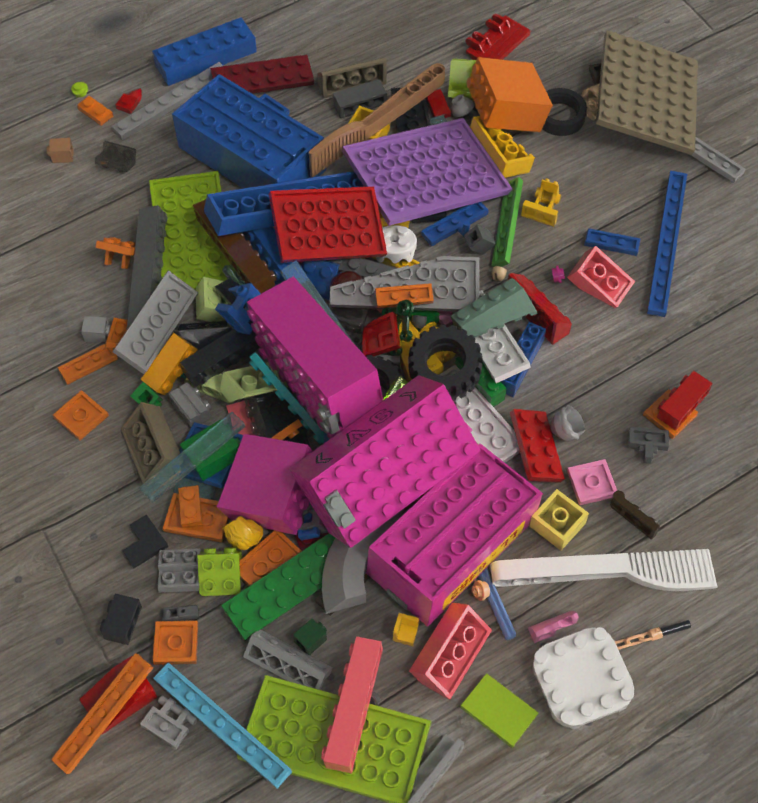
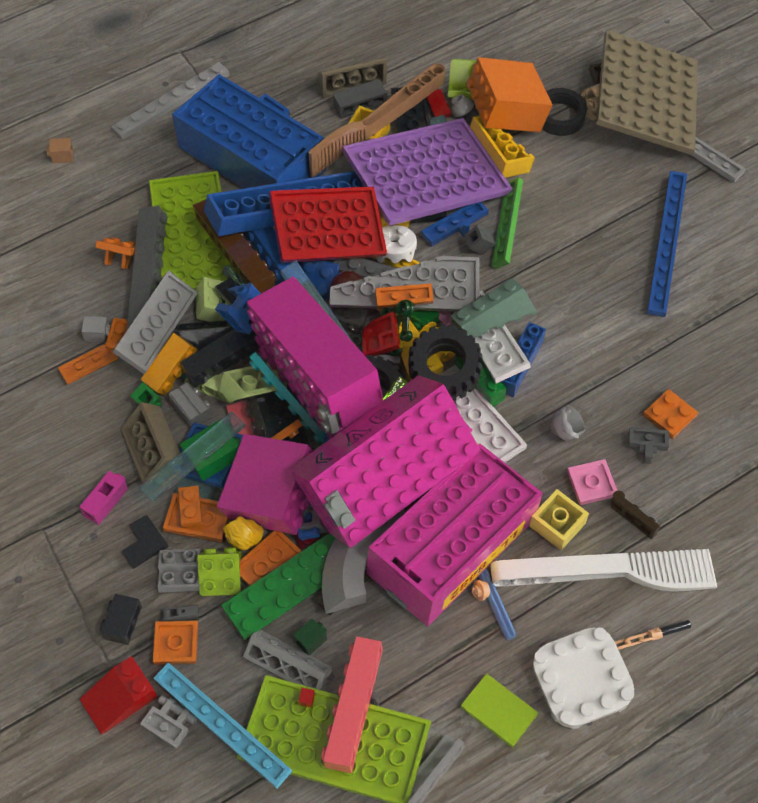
orange plate [51,653,153,774] -> none
orange plate [53,390,109,441] -> none
lime plate [71,82,88,98] -> none
orange plate [77,96,113,126] -> none
clear smoke bracket [95,141,136,172] -> none
red plate [115,88,142,114] -> none
blue brick [152,17,257,86] -> none
dark red plate [210,55,315,94] -> none
yellow panel [393,613,419,646] -> none
coral slope [409,603,492,700] -> none
dark grey hinge [412,315,427,329] -> none
red hinge [465,14,531,60] -> none
tan hinge [492,266,507,281] -> none
red slope [508,273,572,345] -> none
red plate [510,409,565,483] -> none
yellow tile [521,178,561,227] -> none
bright pink slope [528,611,579,643] -> none
dark pink plate [552,265,565,283] -> none
coral slope [567,246,635,308] -> none
blue tile [584,228,641,256] -> none
red brick [657,371,713,431] -> none
none -> dark pink brick [79,471,128,525]
none -> red piece [298,688,315,708]

